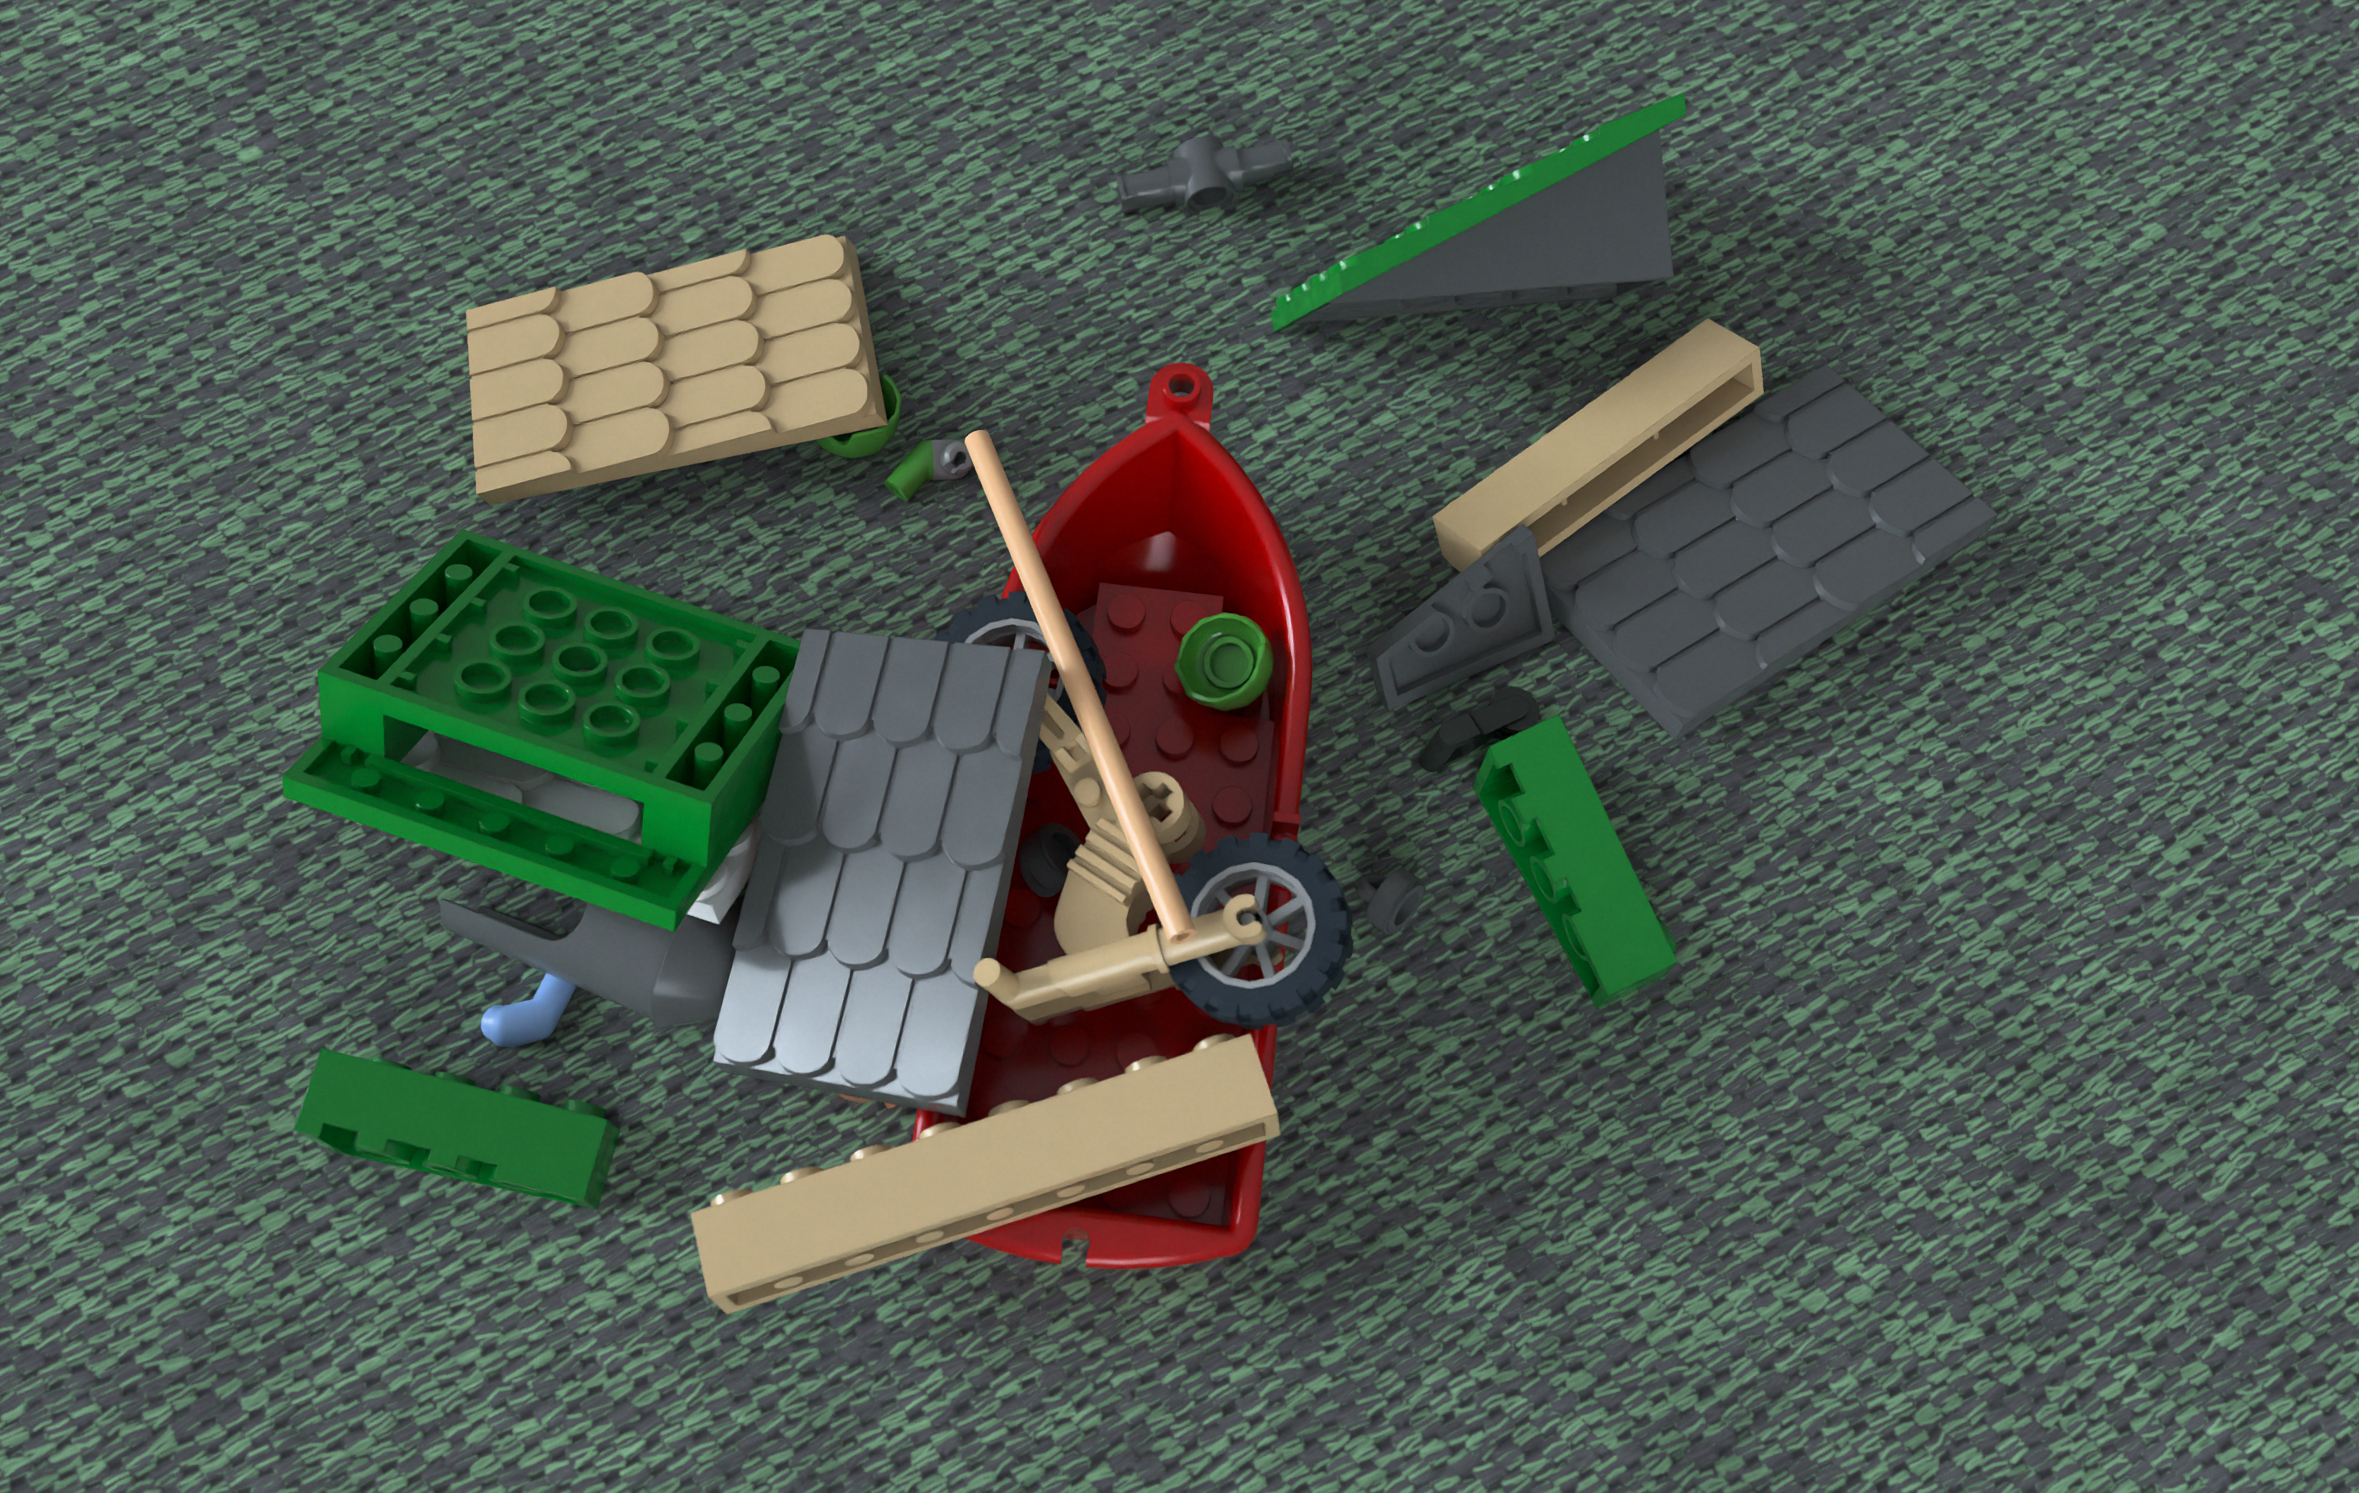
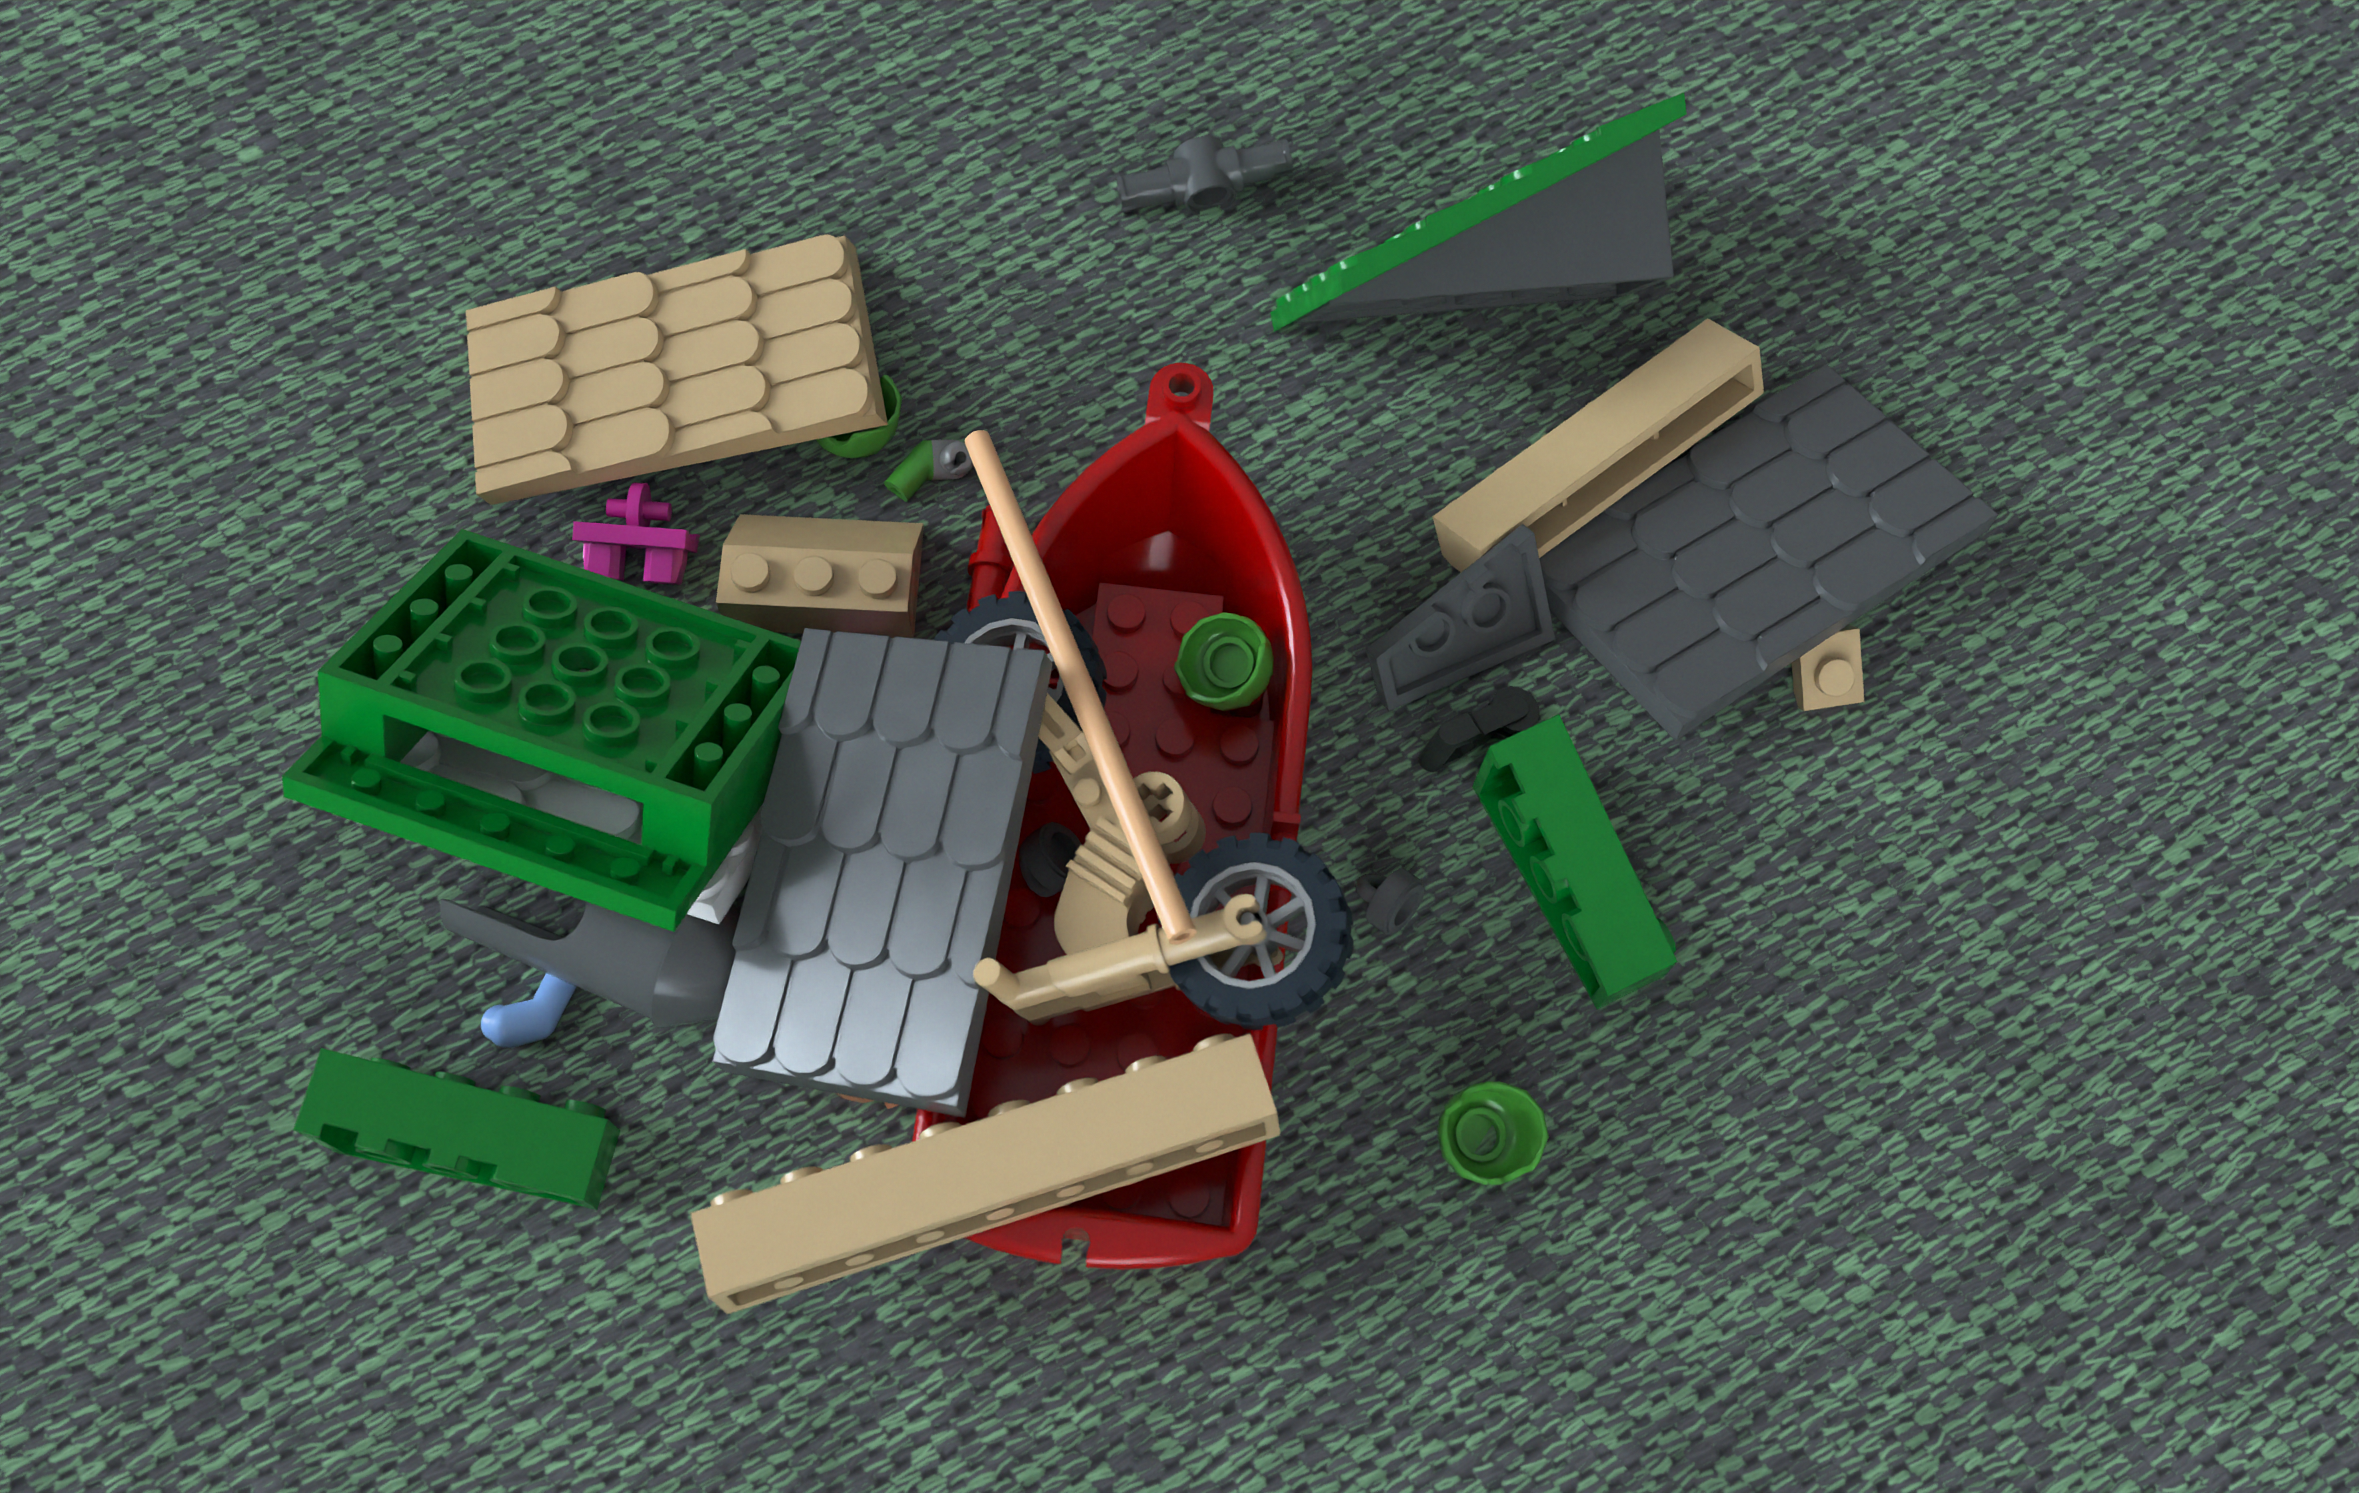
none -> dark pink hips [572,482,700,585]
none -> tan slope [716,514,924,638]
none -> red pin [966,505,1014,611]
none -> bright green hair [1436,1081,1549,1185]
none -> tan bracket [1792,625,1864,711]

